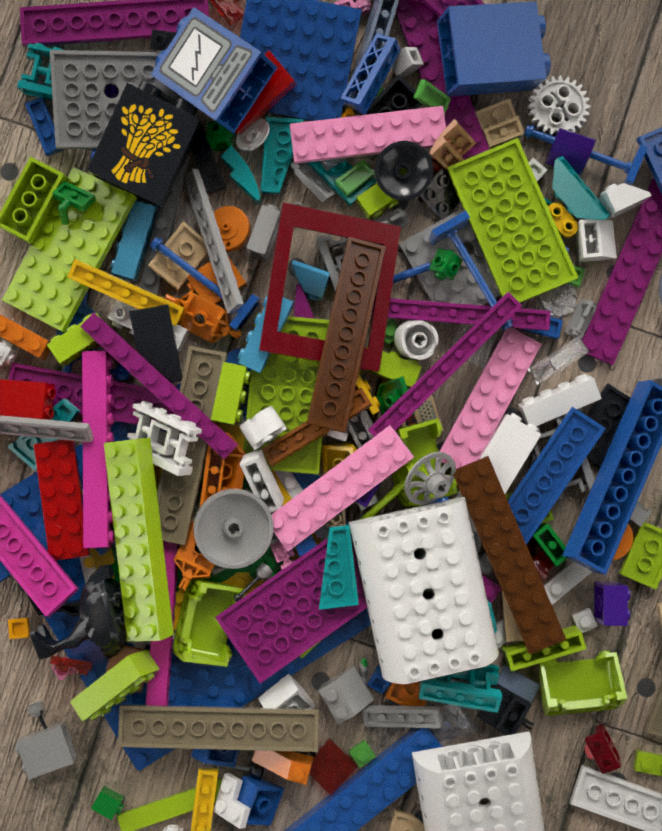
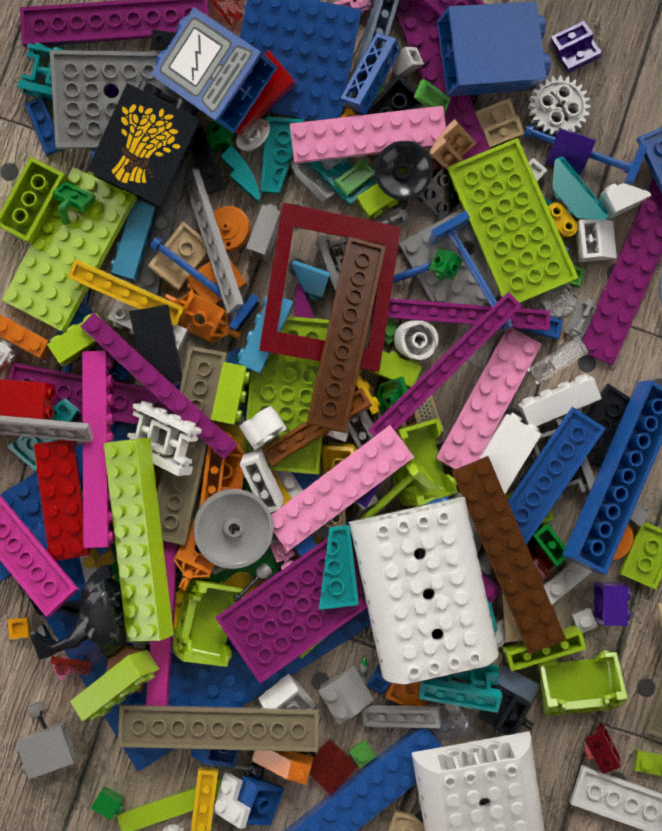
light grey wheel [405,452,456,505] -> none
none -> slope [550,21,602,73]

